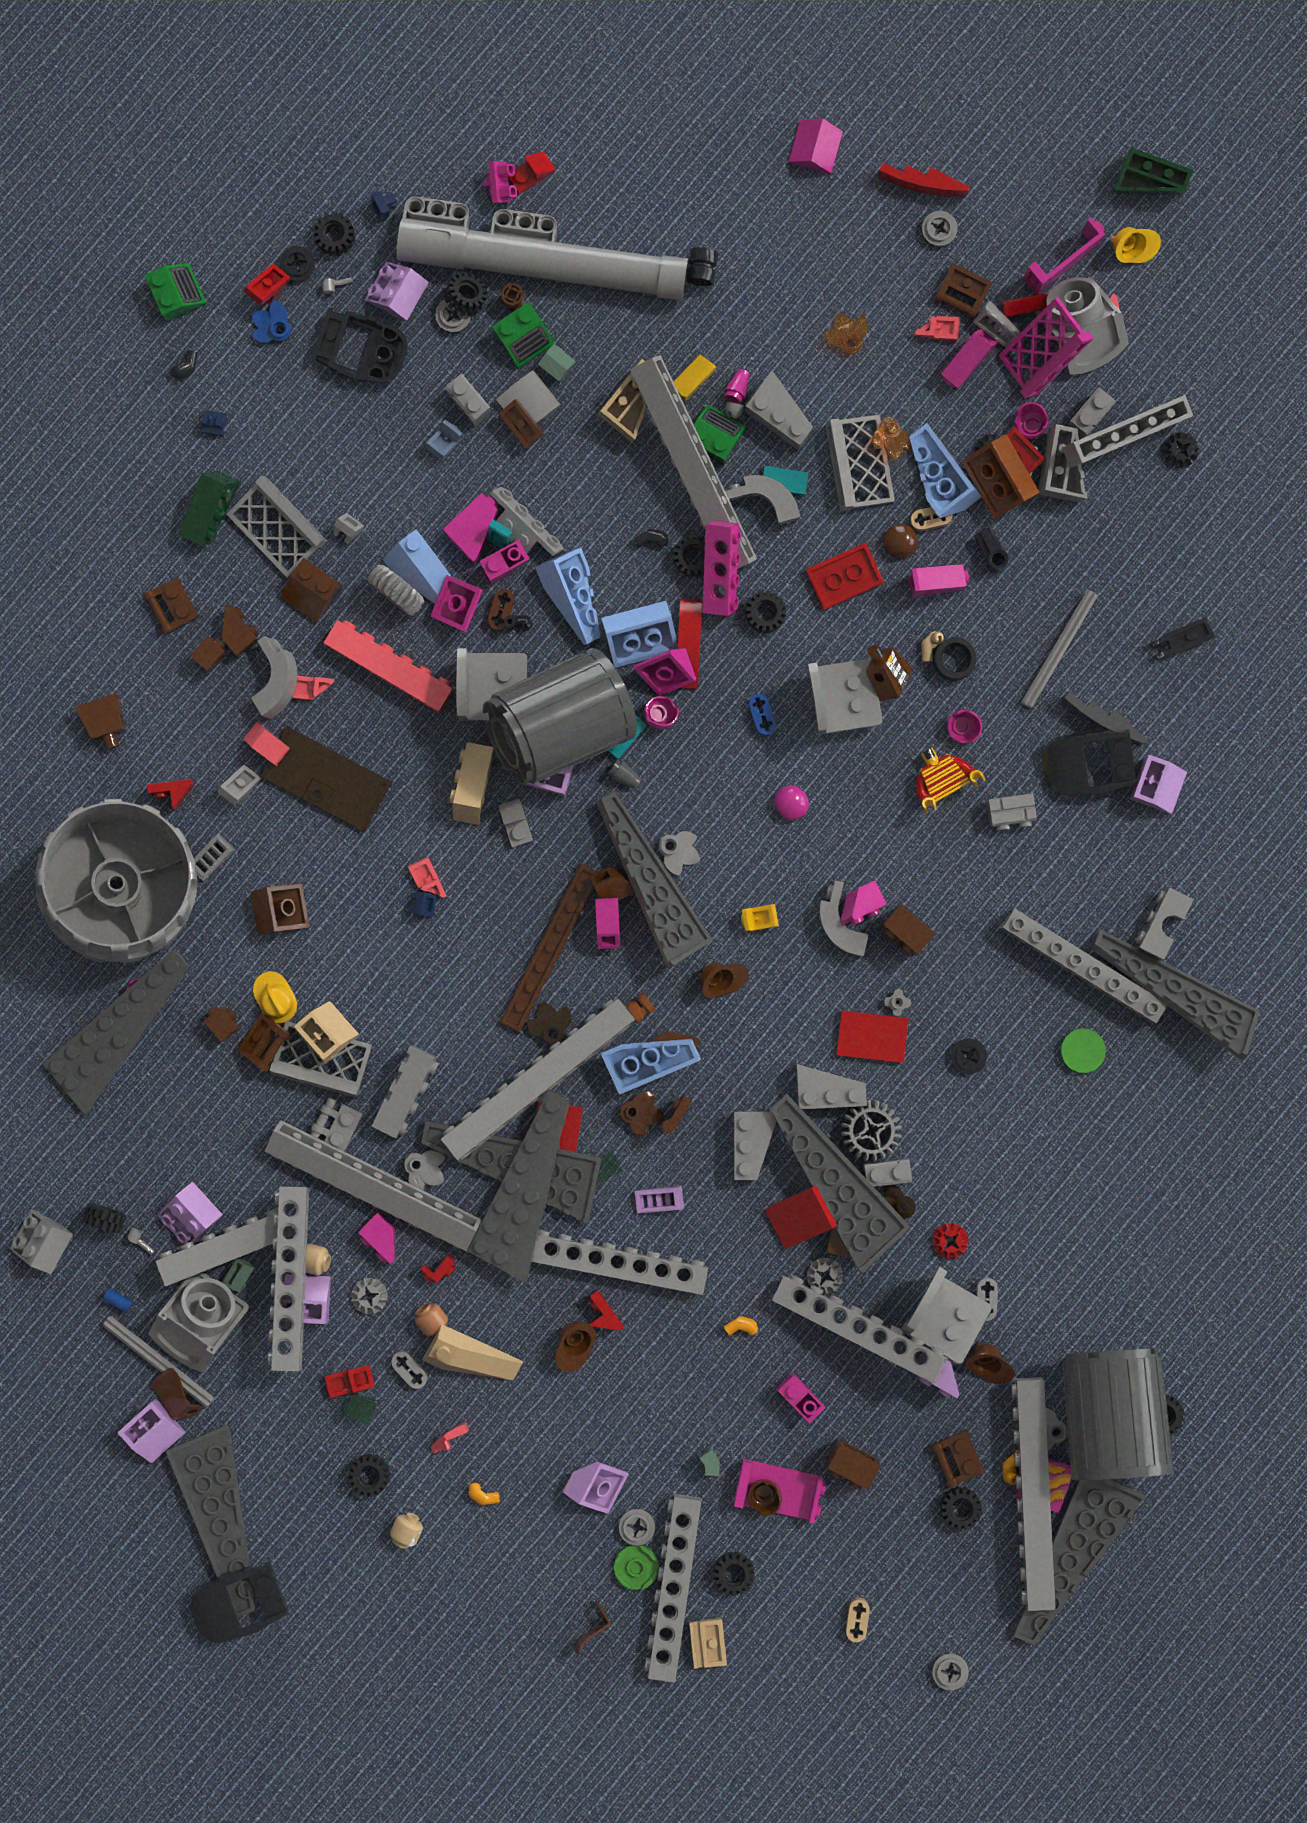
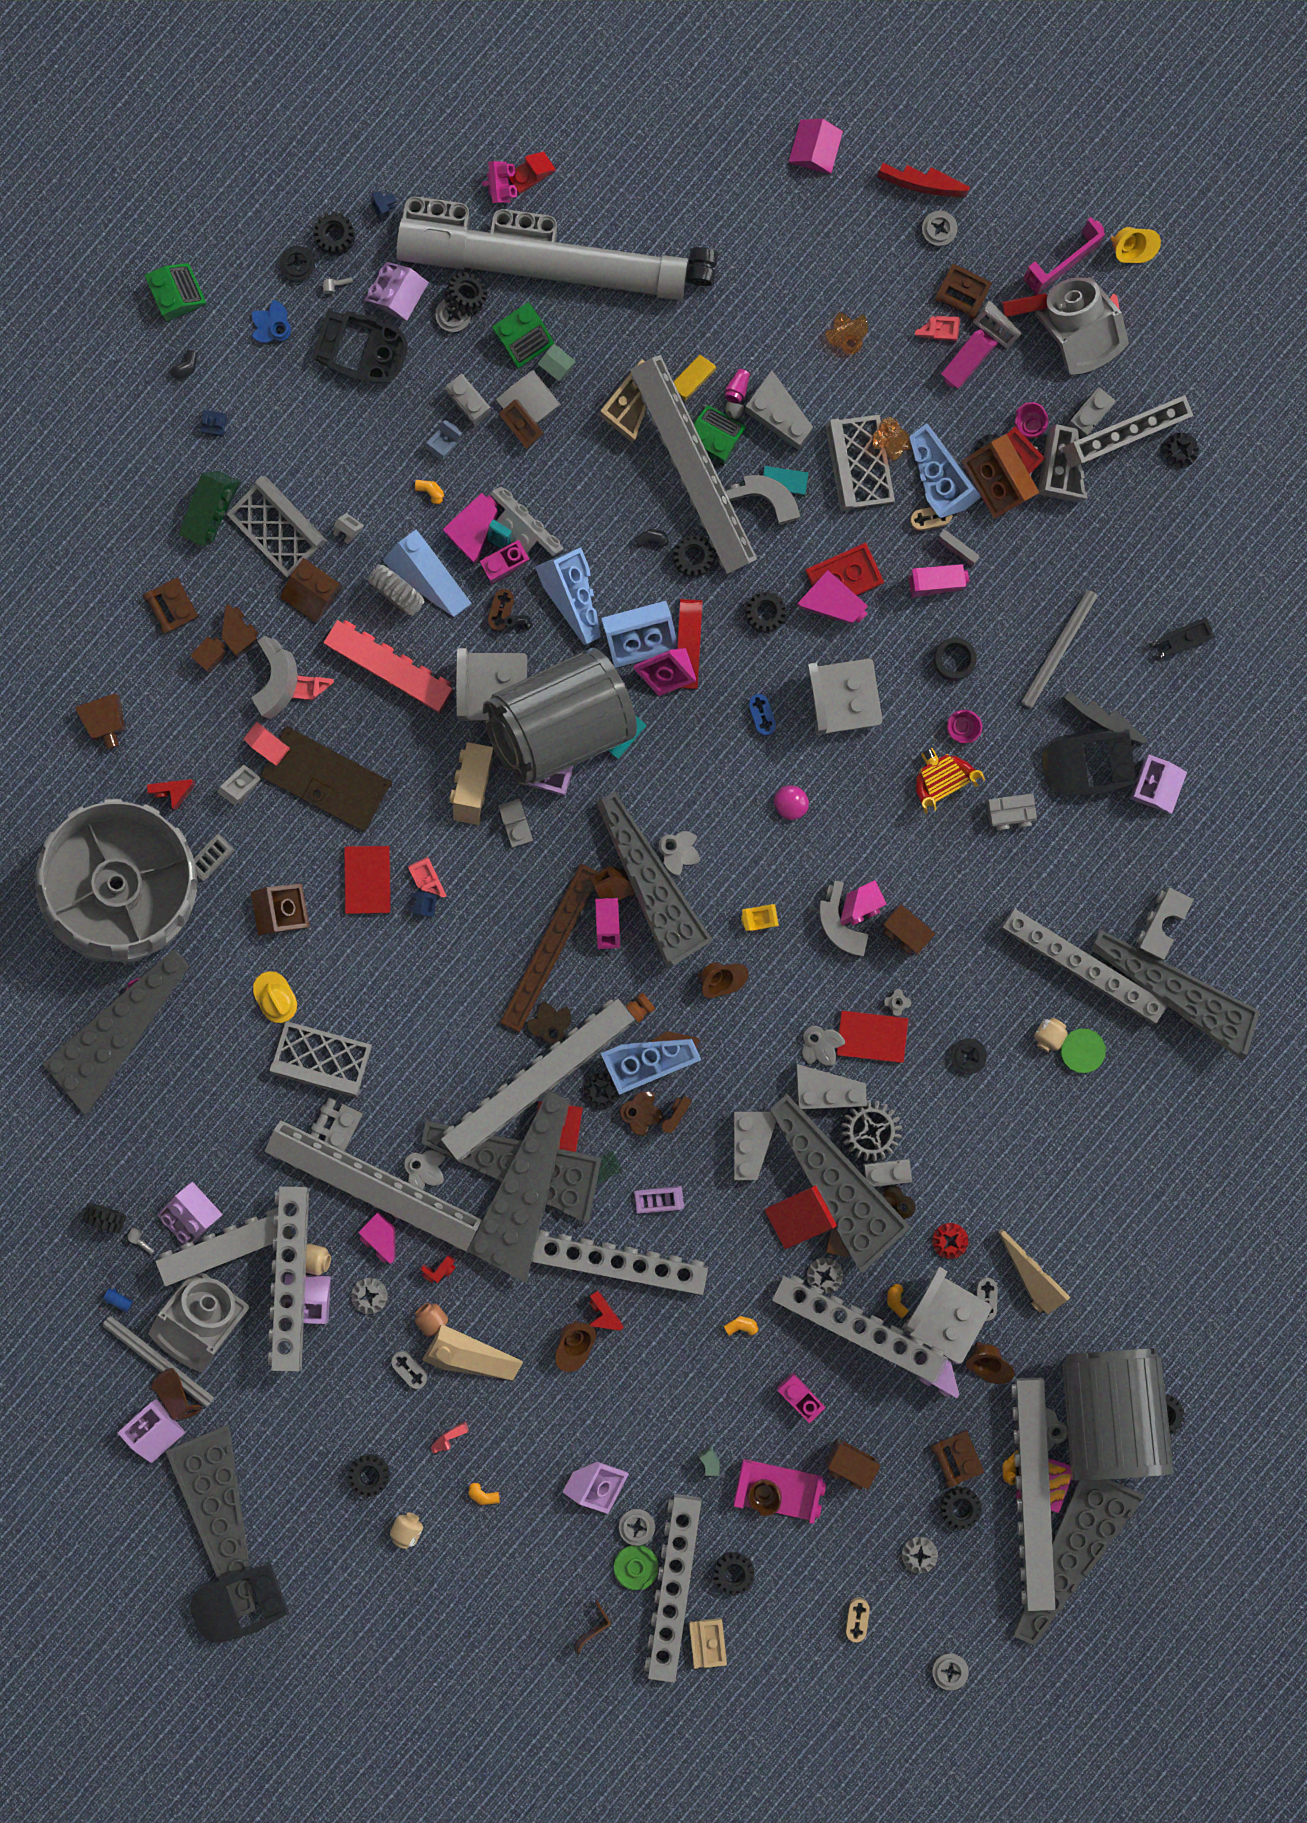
light grey slope [10,1209,73,1274] -> none
reddish brown brick [204,1006,241,1042] -> none
sand green piece [222,1258,255,1292] -> none
reddish brown plate [237,1013,291,1072] -> none
red slope [244,263,290,306] -> none
tan slope [294,1001,359,1064] -> none
red slope [324,1365,375,1398] -> none
clear green panel [344,1392,379,1425] -> none
light grey wedge [372,1045,439,1138] -> none
dark pink slope [431,575,483,632] -> none
reddish brown wheel [501,283,525,311] -> none
dark grey cone [607,759,642,789] -> none
dark pink hair [644,696,679,730] -> none
dark pink brick [703,521,741,616] -> none
reddish brown torso [866,644,913,702] -> none
reddish brown hair [883,524,919,559] -> none
tan arm [921,631,944,662] -> none
black piece [974,527,1009,573] -> none
dark pink fence [999,297,1094,399] -> none
dark green wedge [1112,147,1194,195] -> none
none -> red tile [345,846,391,914]
none -> light orange arm [415,480,444,504]
none -> black gear [584,1073,619,1109]
none -> dark pink slope [797,570,868,625]
none -> light grey plate [802,1026,845,1066]
none -> light orange arm [887,1284,909,1318]
none -> light grey gear [902,1537,938,1574]
none -> light grey tile [937,530,979,567]
none -> tan wedge [998,1229,1071,1314]
none -> tan head [1034,1017,1068,1052]

